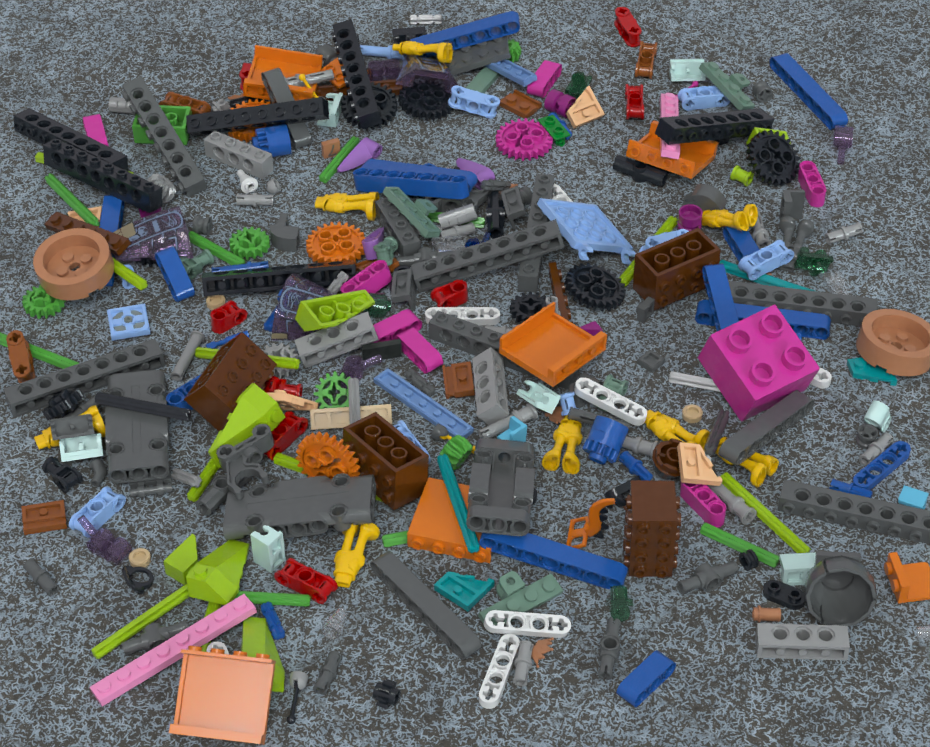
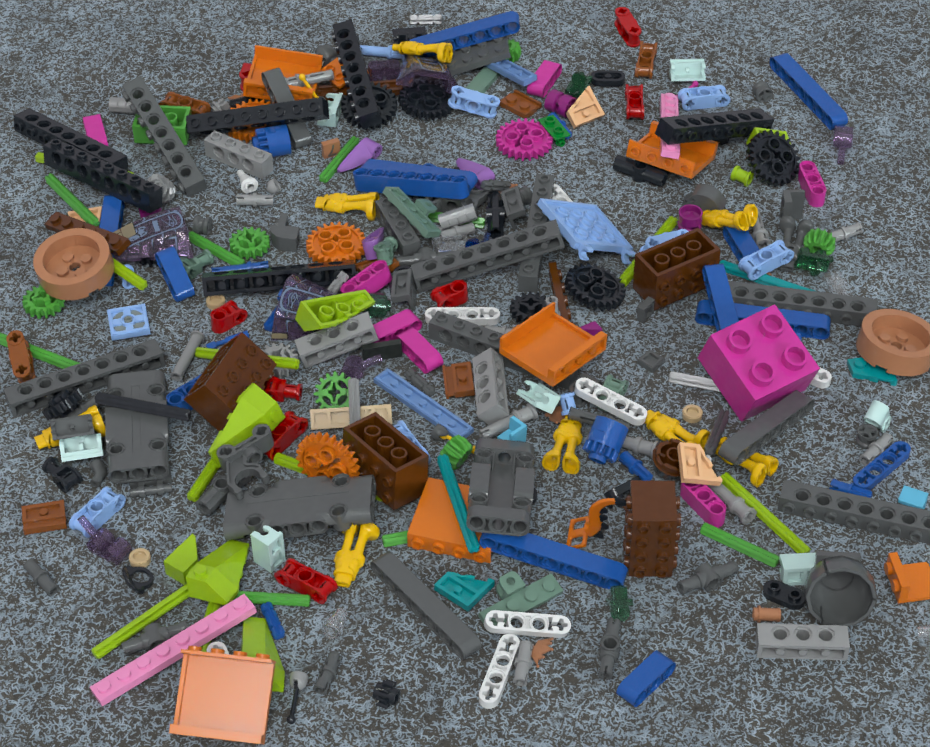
light grey axle [171,468,202,488] -> none
light nougat wing [267,390,318,411] -> none
sand green plate [699,62,755,110] -> none
black bush [739,549,759,571] -> none
none -> black plate [591,70,625,86]
none -> bright green gear [803,228,836,259]

